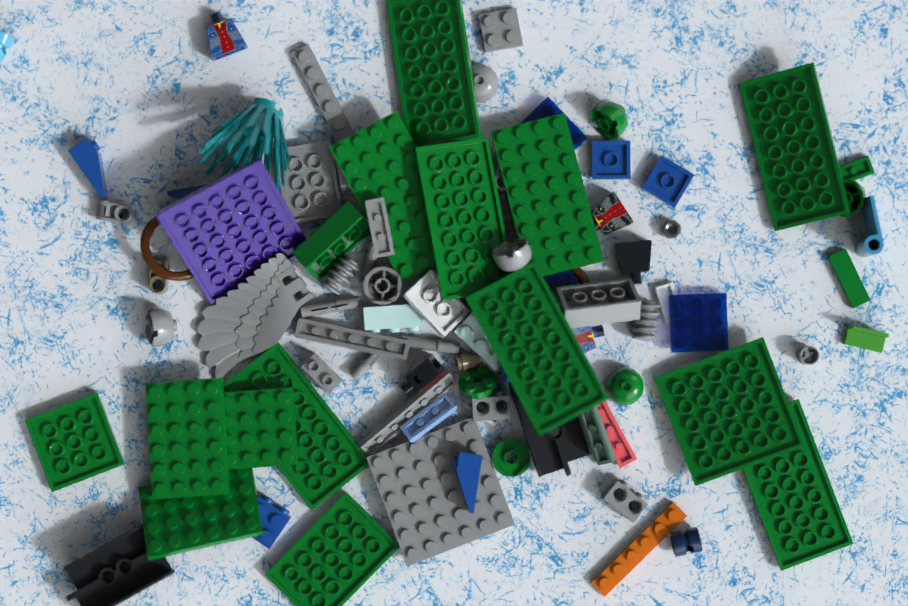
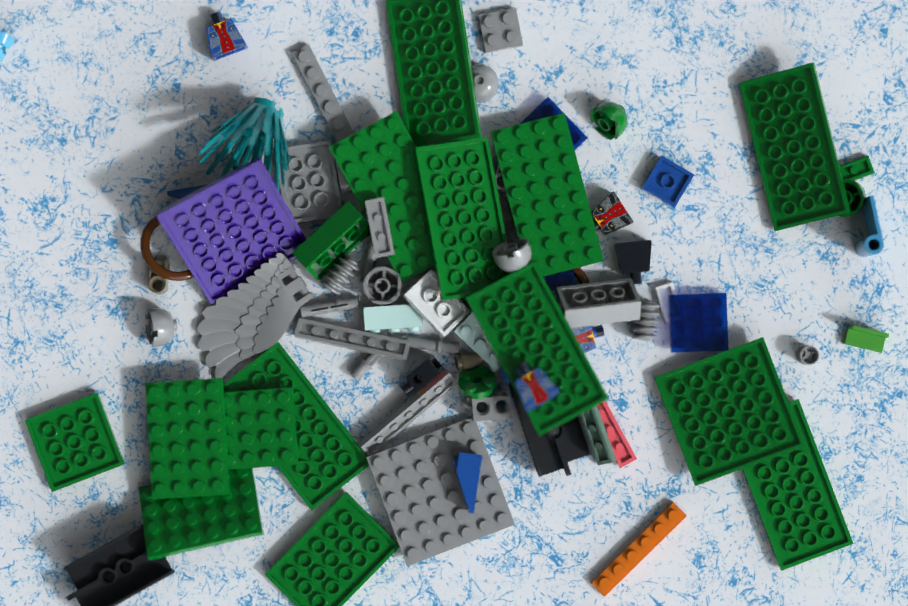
blue slope [68,138,108,199] -> none
light grey piece [96,200,135,224] -> none
blue plate [252,495,291,549] -> none
light grey brick [301,353,343,394] -> none
light blue plate [399,393,458,444] -> none
green plate [492,438,531,477] -> none
blue plate [591,141,631,180] -> none
light grey brick [602,480,648,523] -> none
green cylinder [605,367,644,405] -> none
flat silver tile [662,220,681,239] -> none
dark blue wheel [670,527,702,557] -> none
green tile [827,248,870,309] -> none
none -> torso [515,362,560,413]

